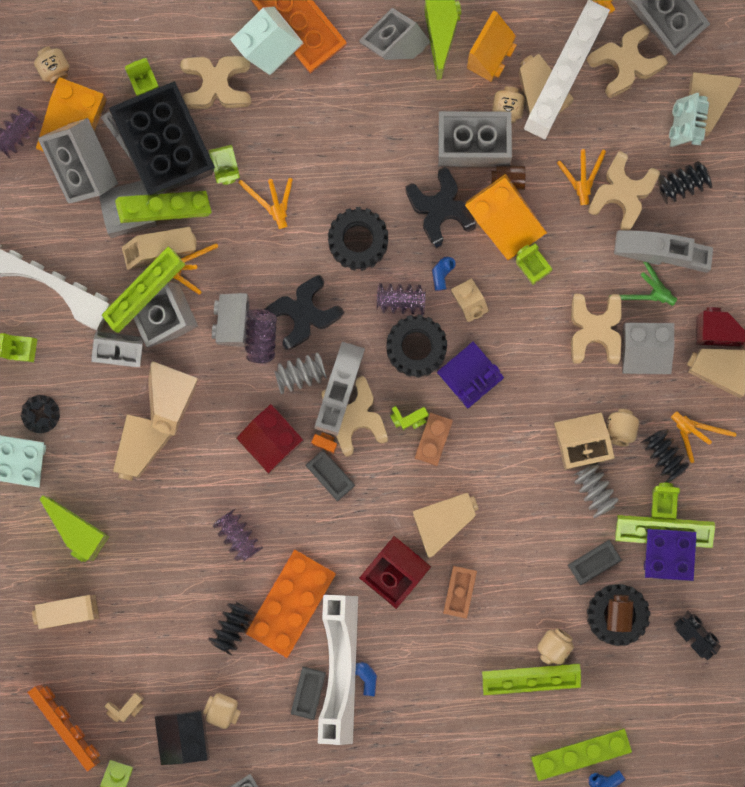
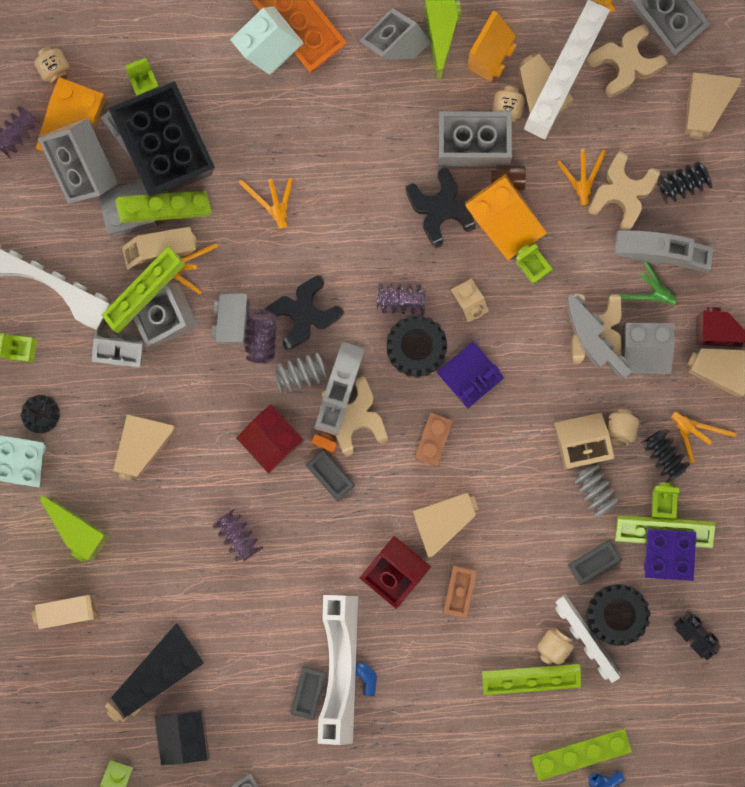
orange plate [27,684,101,772] -> none
tan slope [148,361,198,436] -> none
tan piece [180,56,251,109] -> none
tan head [203,693,241,729] -> none
black piece [208,601,257,656] -> none
lime bracket [209,145,240,185] -> none
orange plate [245,549,336,658] -> none
black tyre [328,207,388,271] -> none
lime bracket [390,406,429,431] -> none
blue arm [432,257,456,291] -> none
reddish brown brick [607,595,633,632] -> none
light aqua hinge [669,93,709,147] -> none
none -> black wing [110,623,204,719]
none -> white plate [555,594,621,683]
none -> light grey slope [566,294,632,380]

